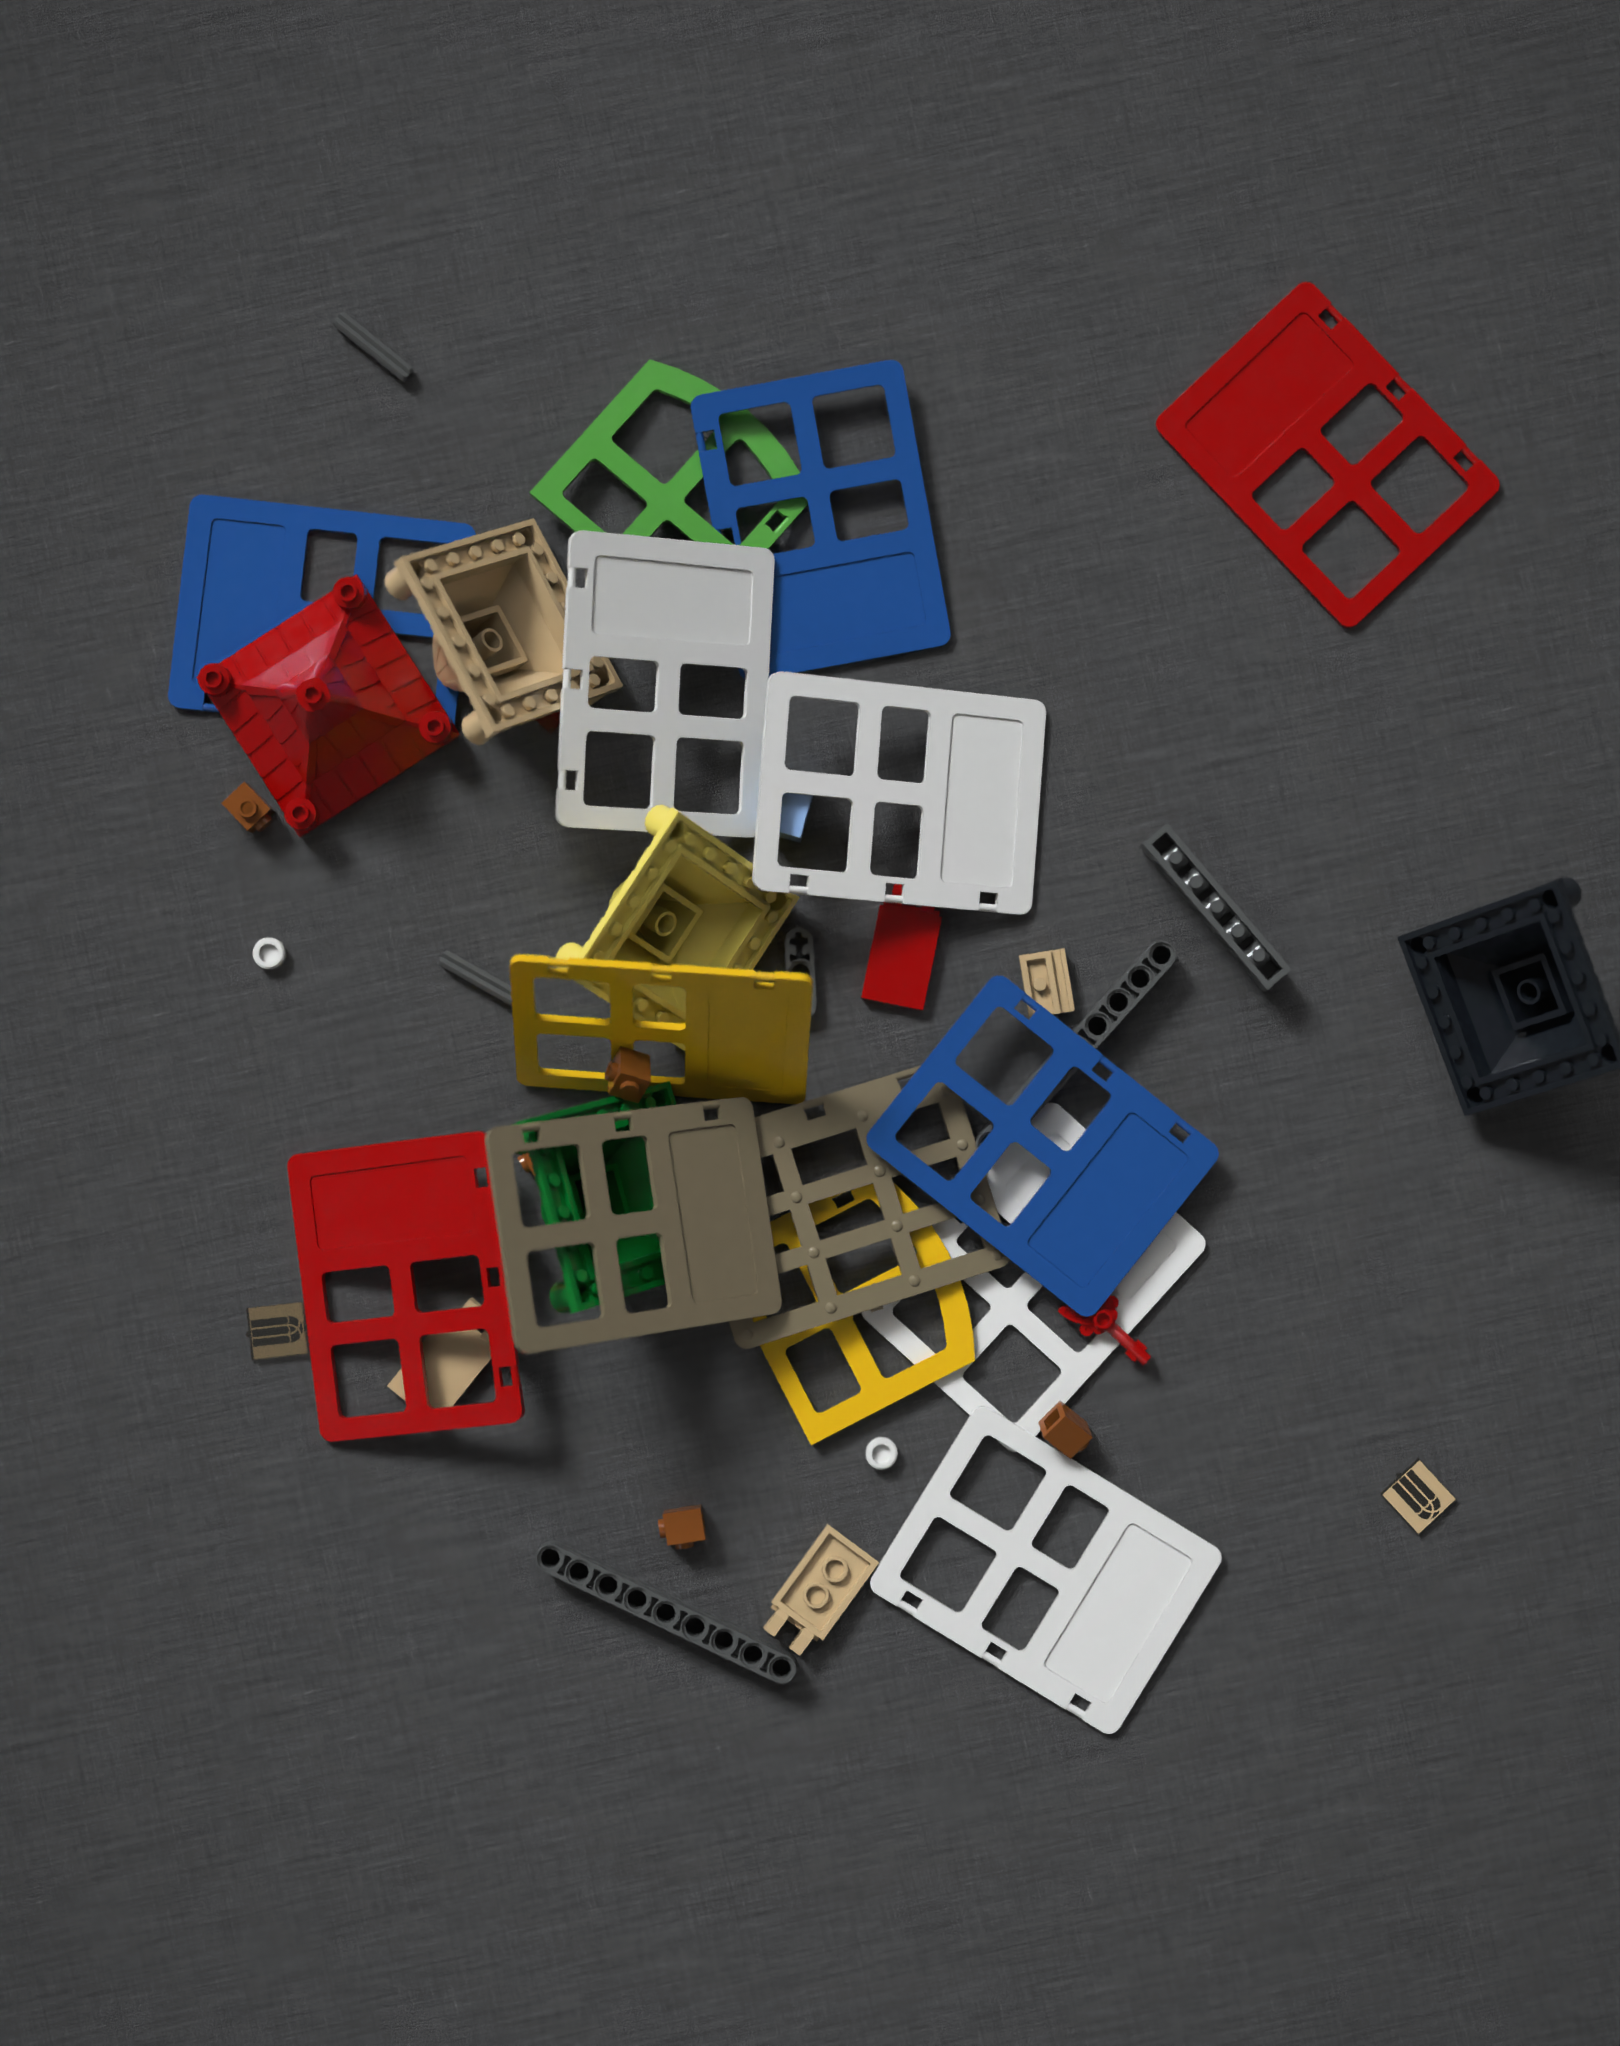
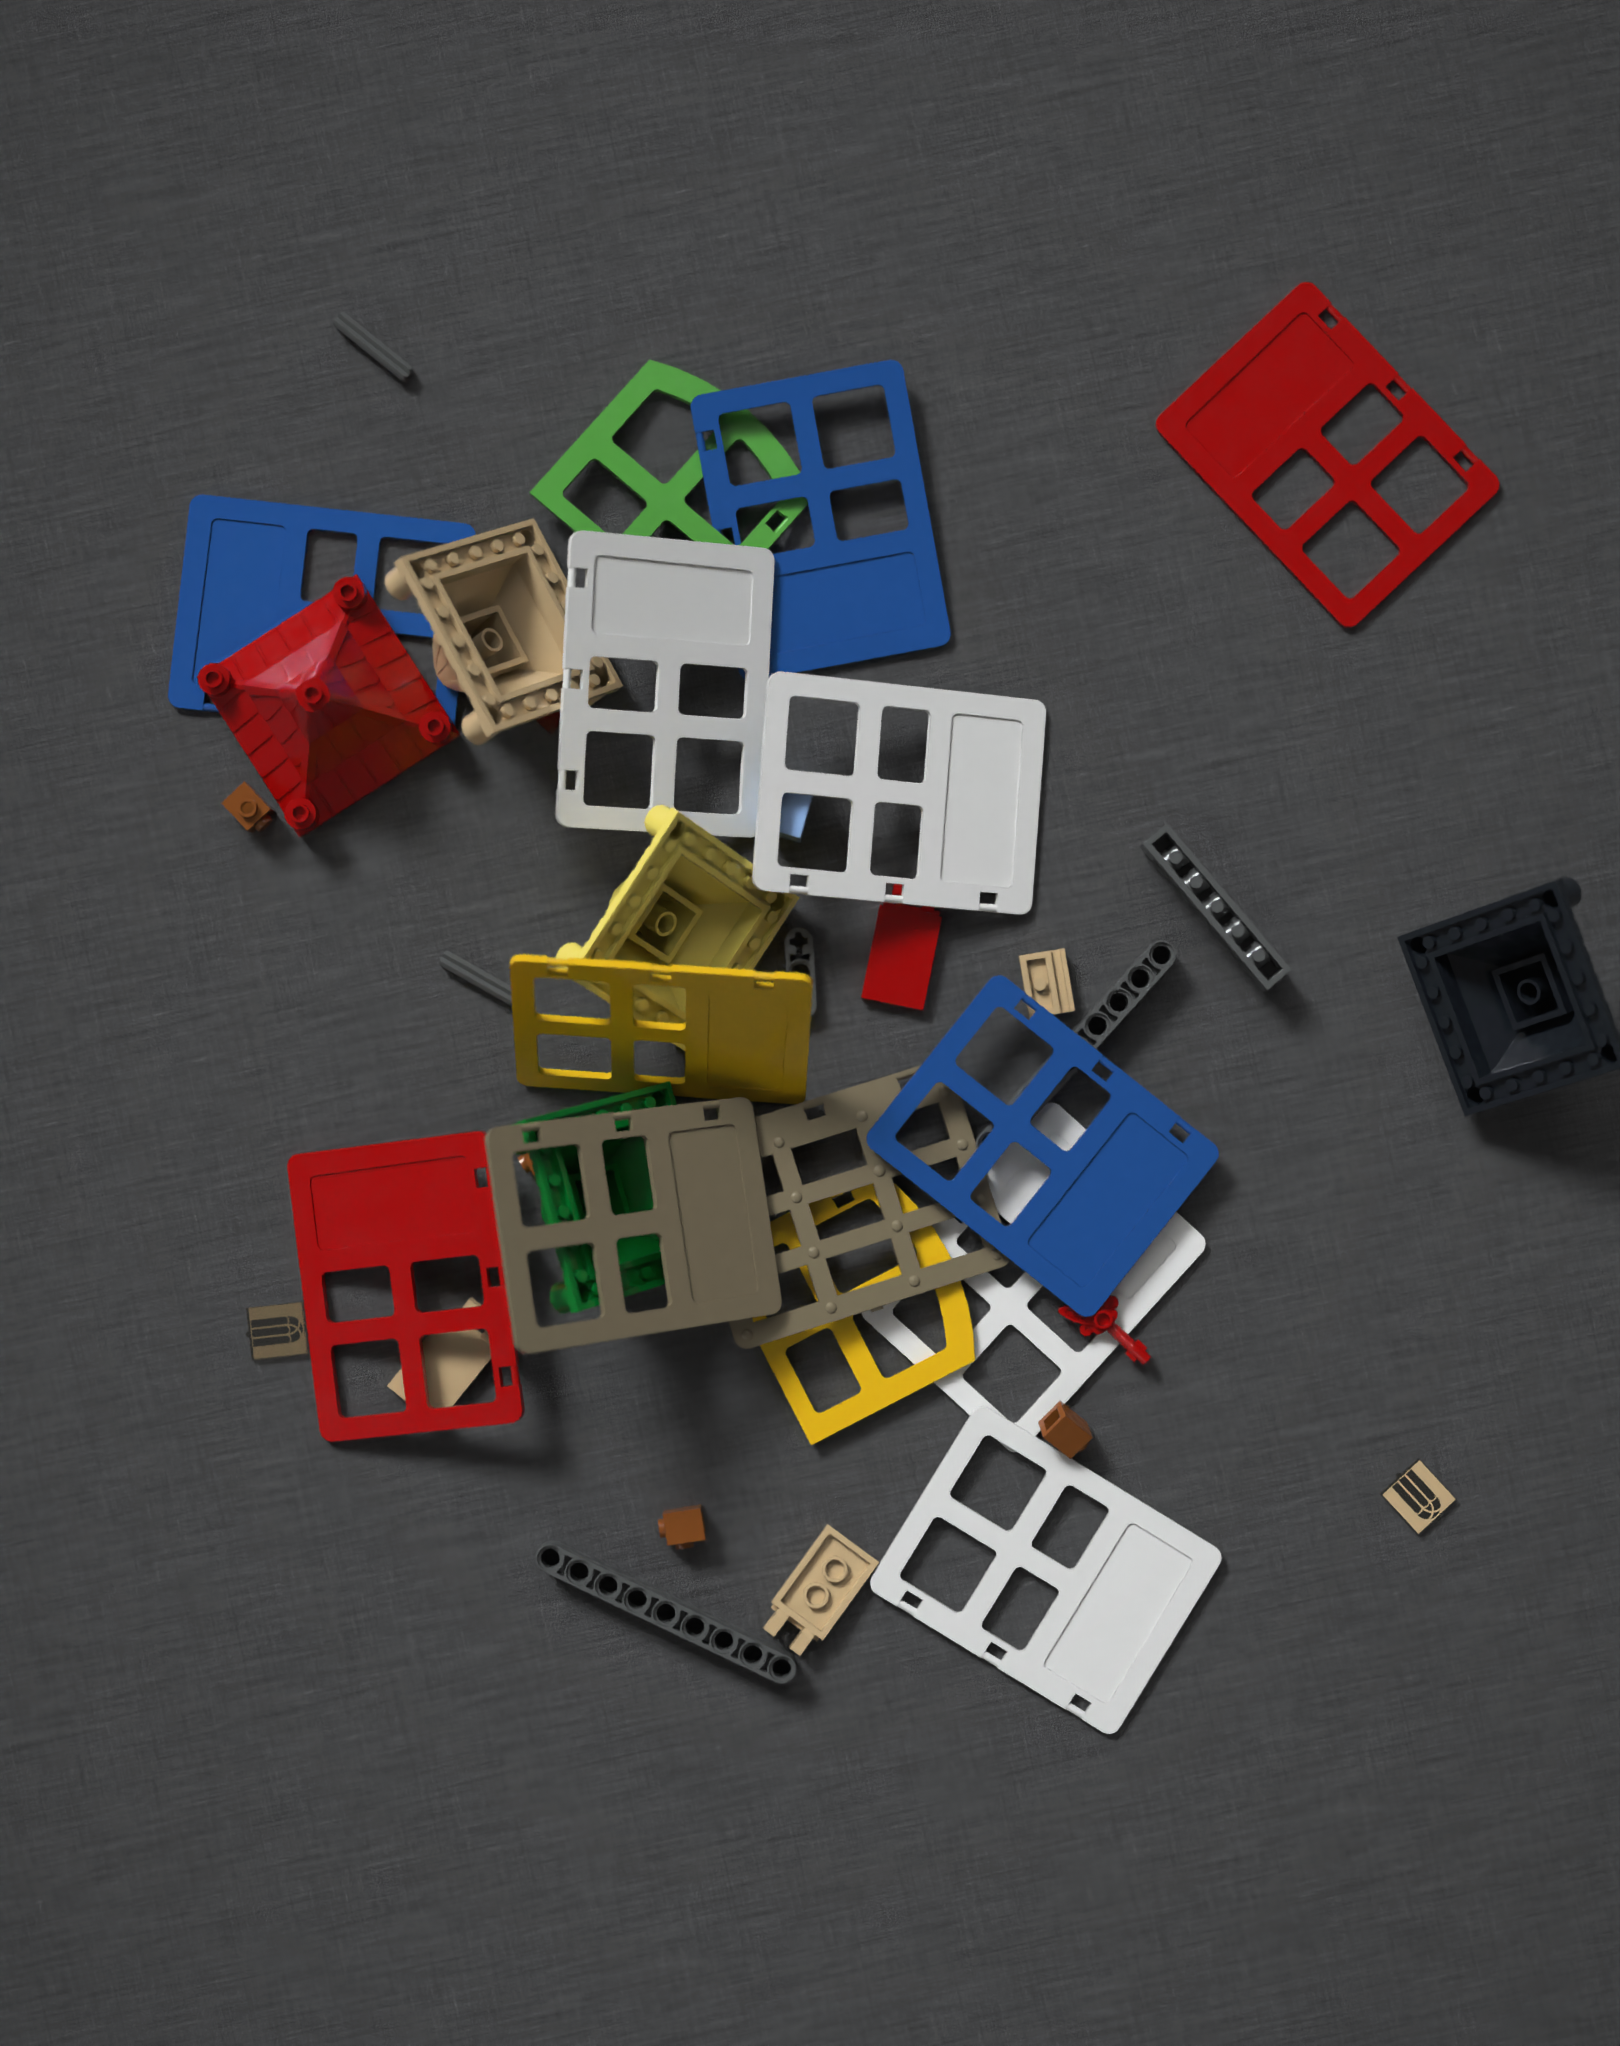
white tile [253,937,286,969] -> none
dark orange brick [605,1046,651,1103] -> none
white tile [866,1437,898,1470] -> none

